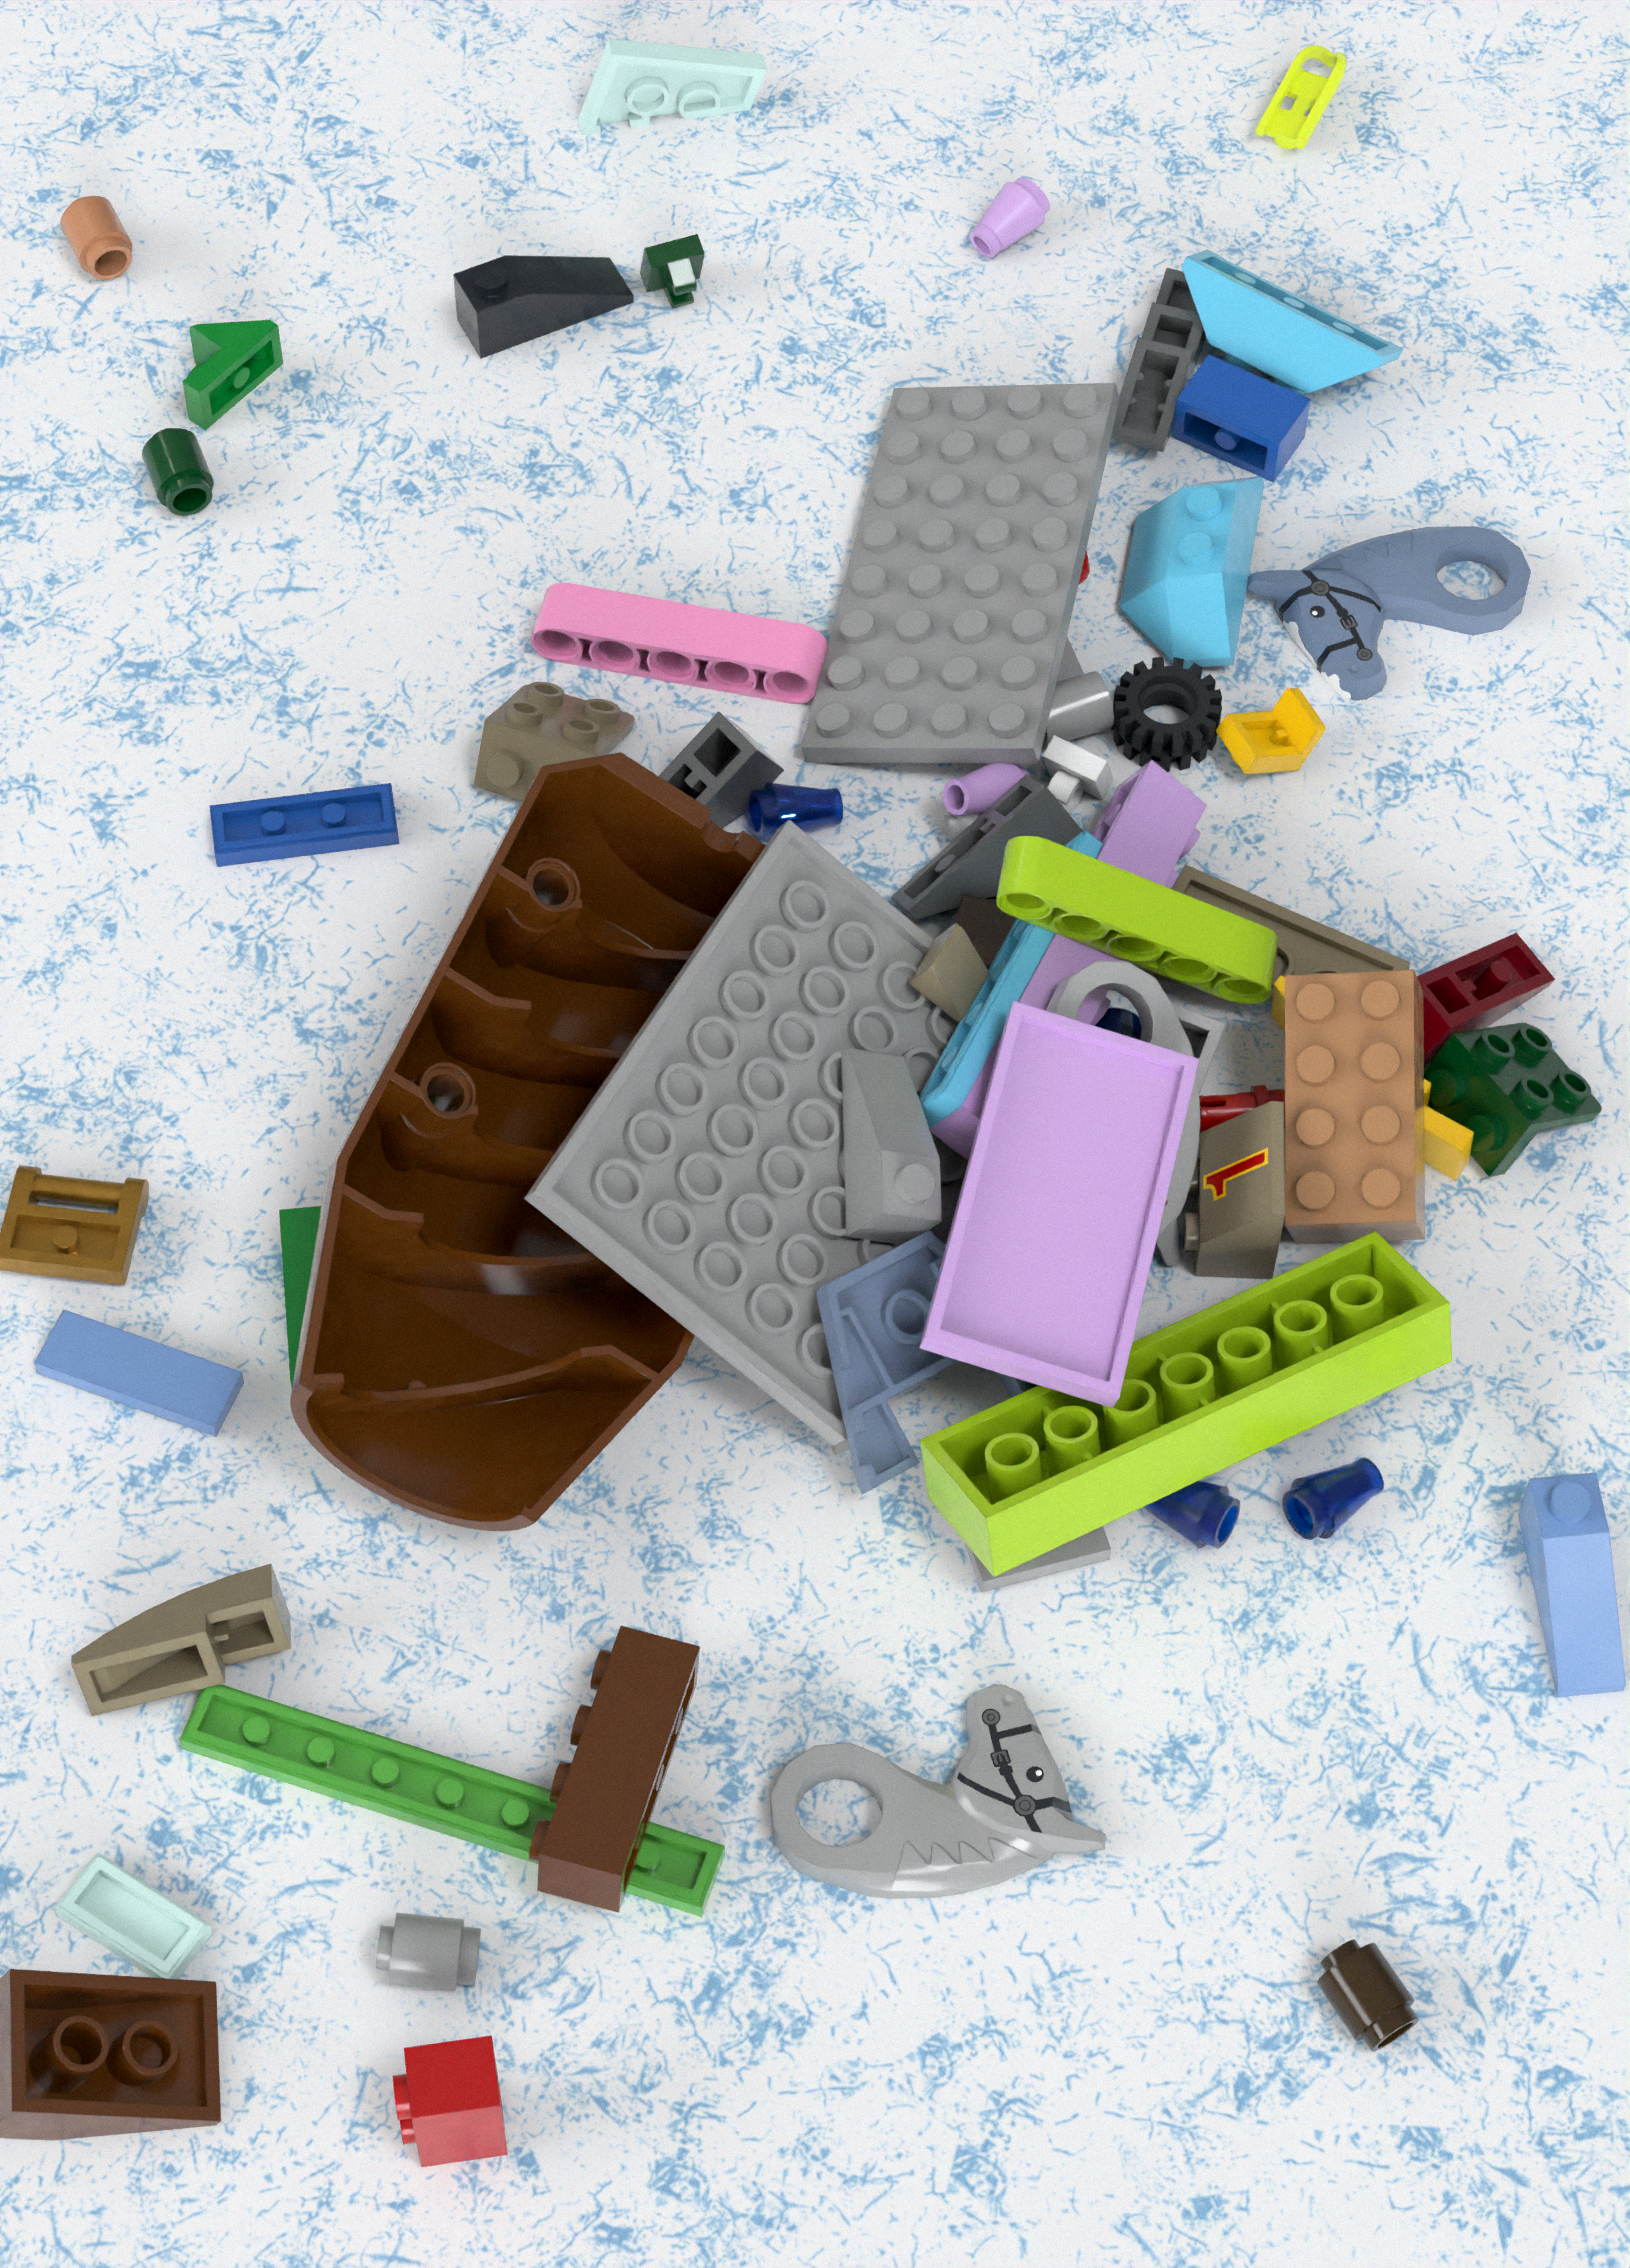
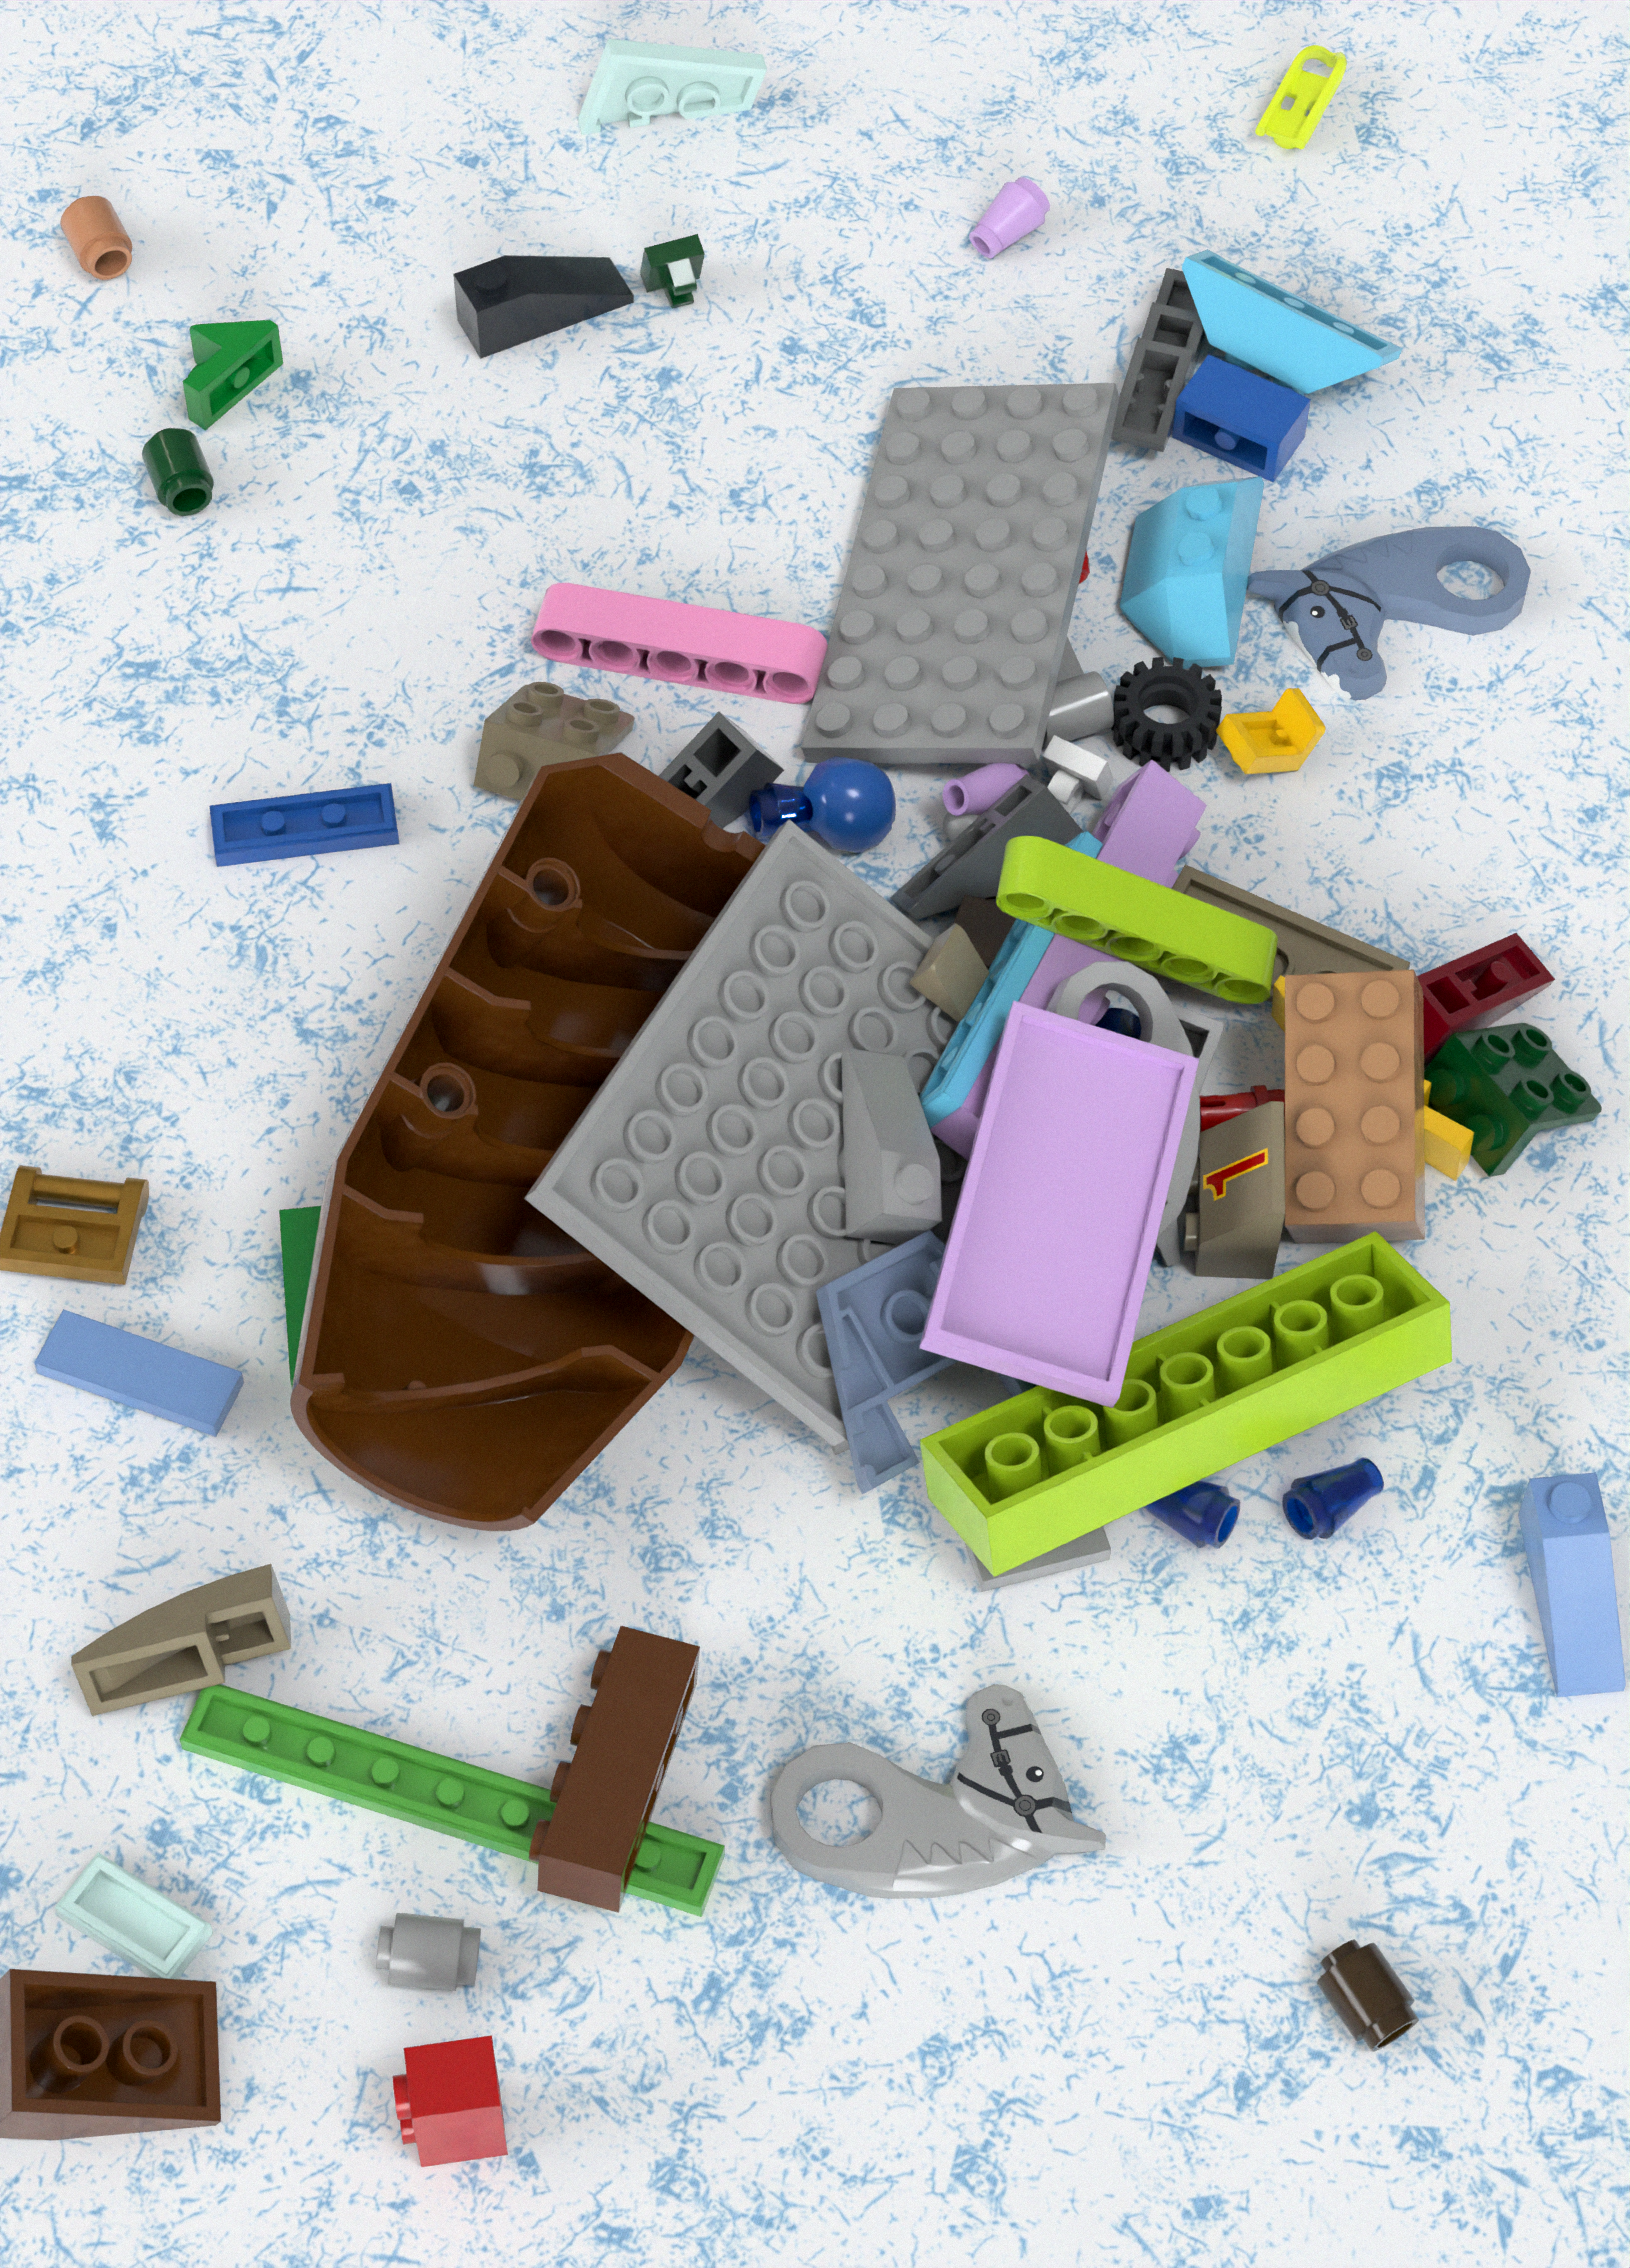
none -> blue hair [803,756,896,853]

